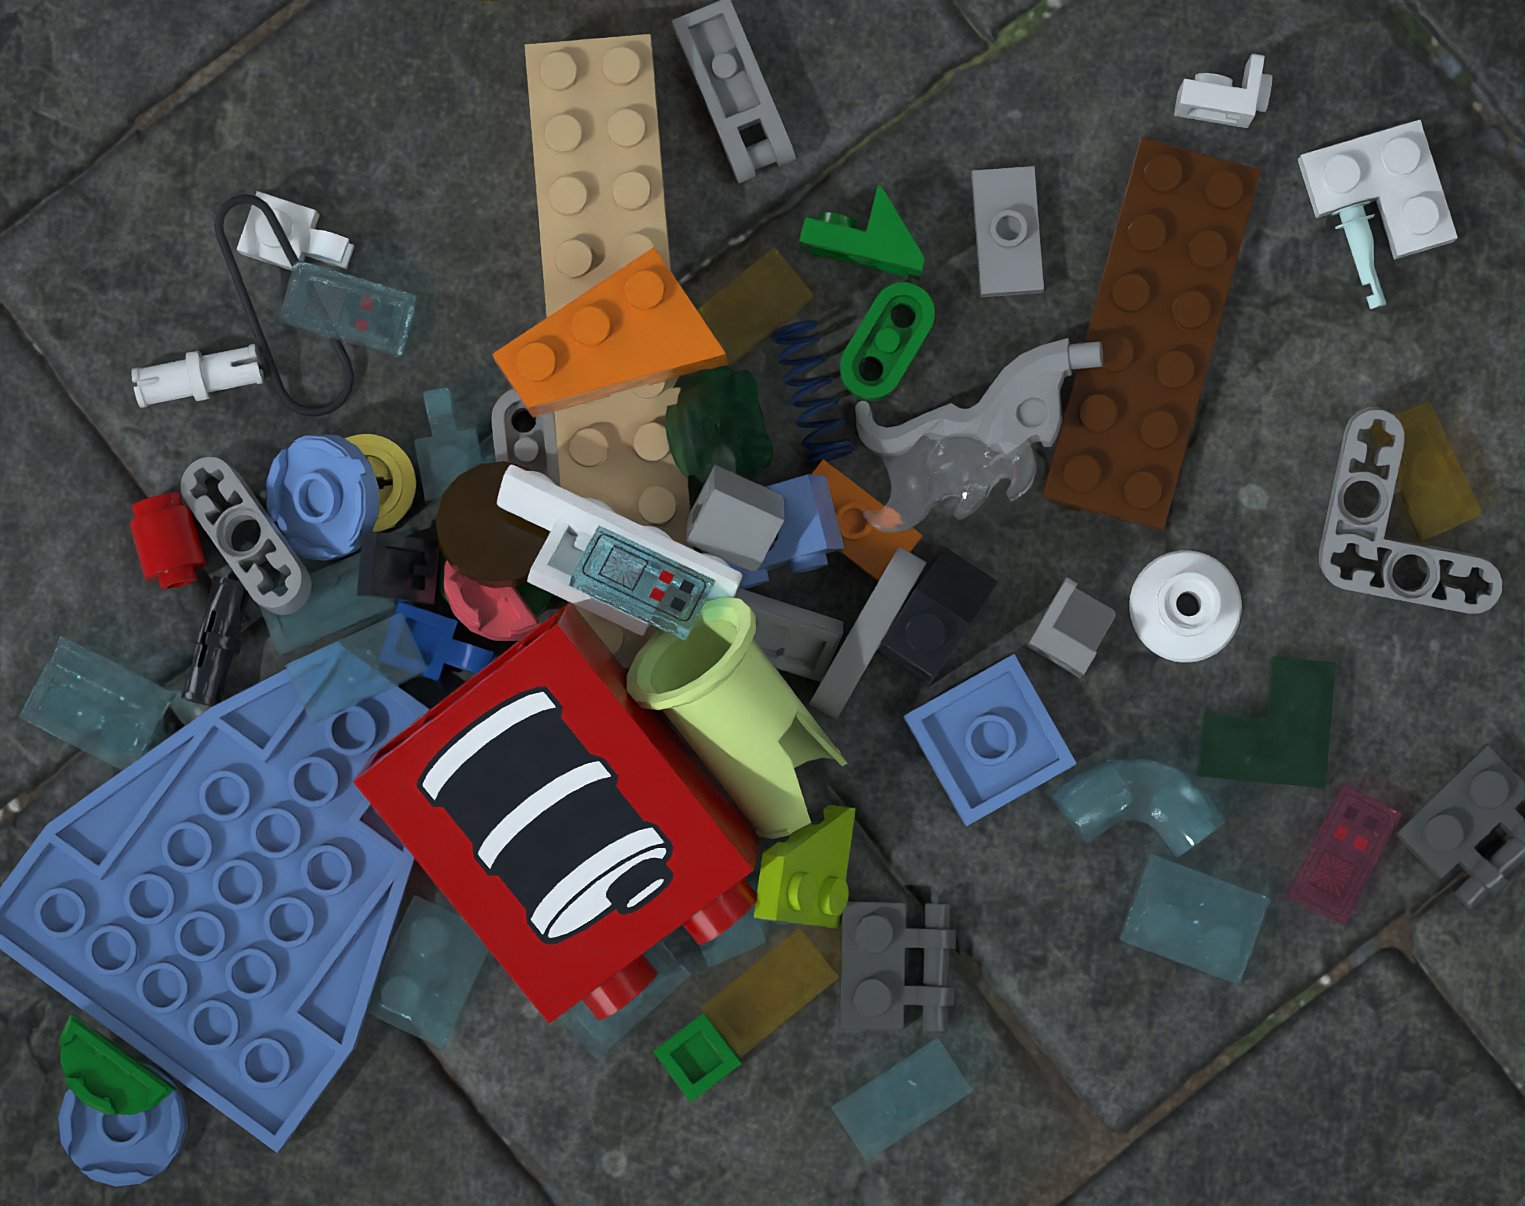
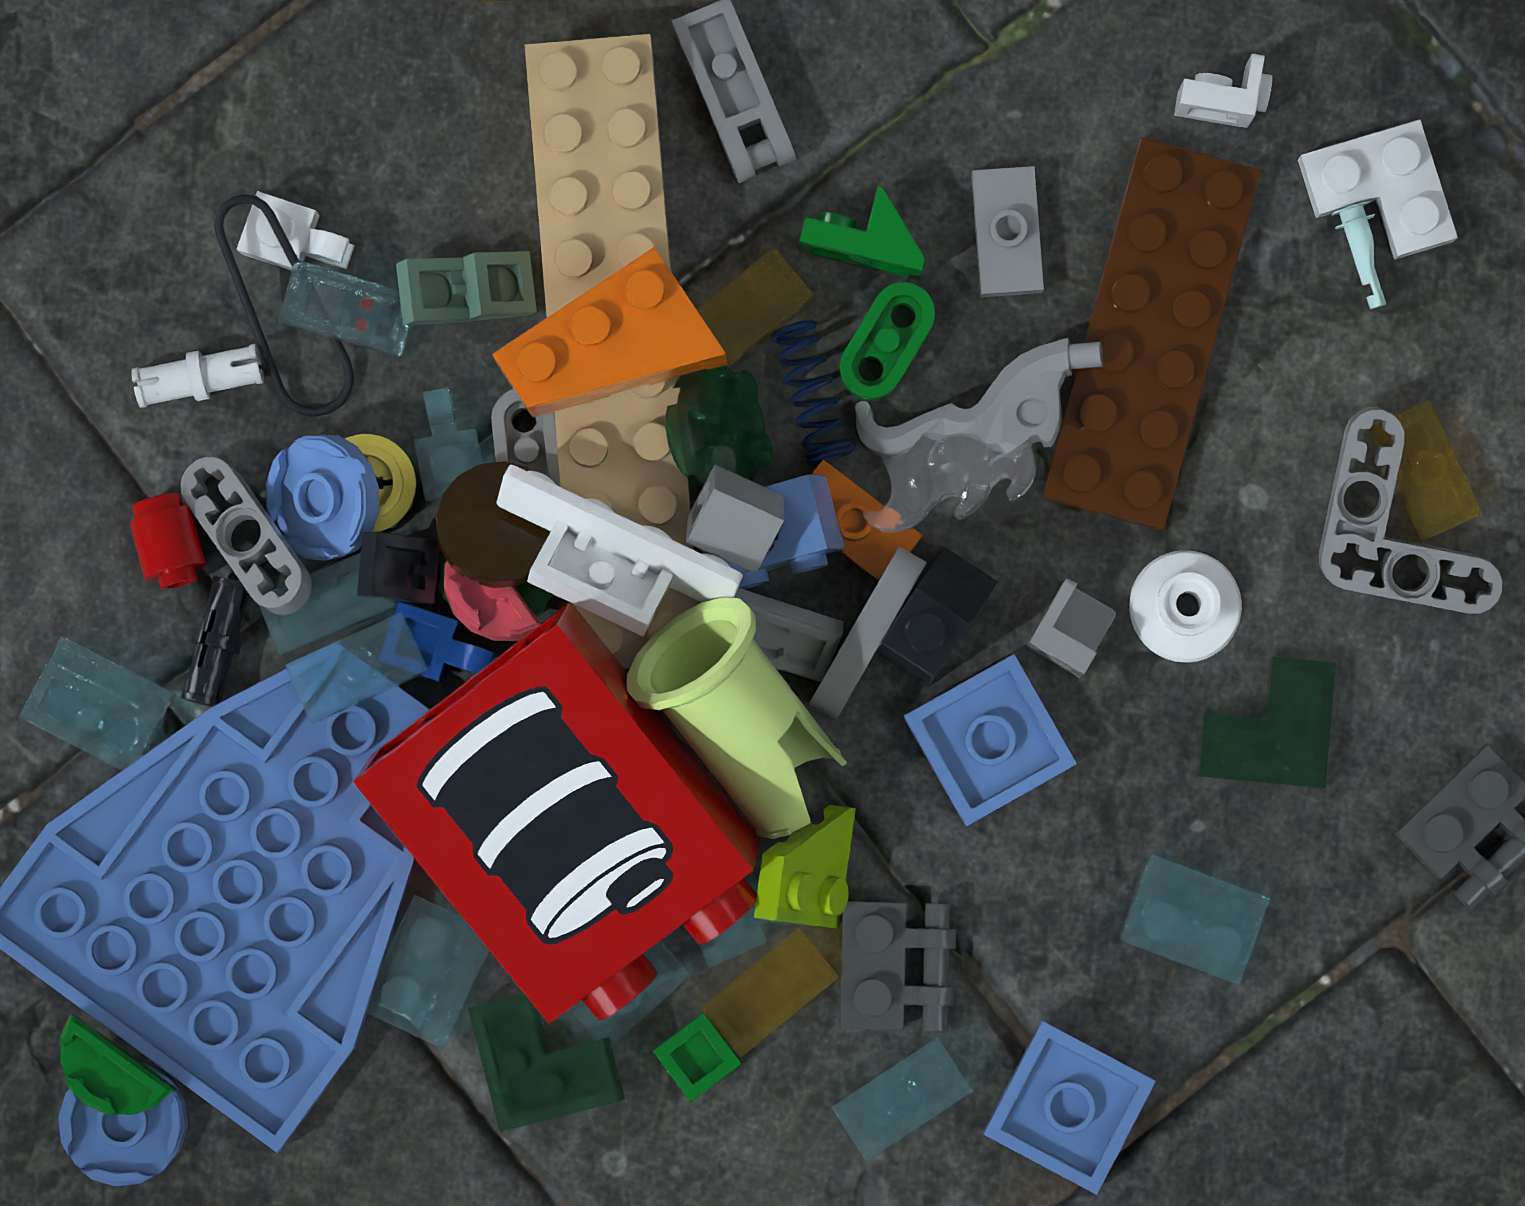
clear light blue tile [569,525,716,641] -> none
clear light blue cylinder [1050,758,1227,858] -> none
clear pink tile [1285,784,1401,926] -> none
none -> sand green slope [396,251,537,326]
none -> clear green plate [468,993,625,1132]
none -> medium blue plate [983,1020,1156,1195]

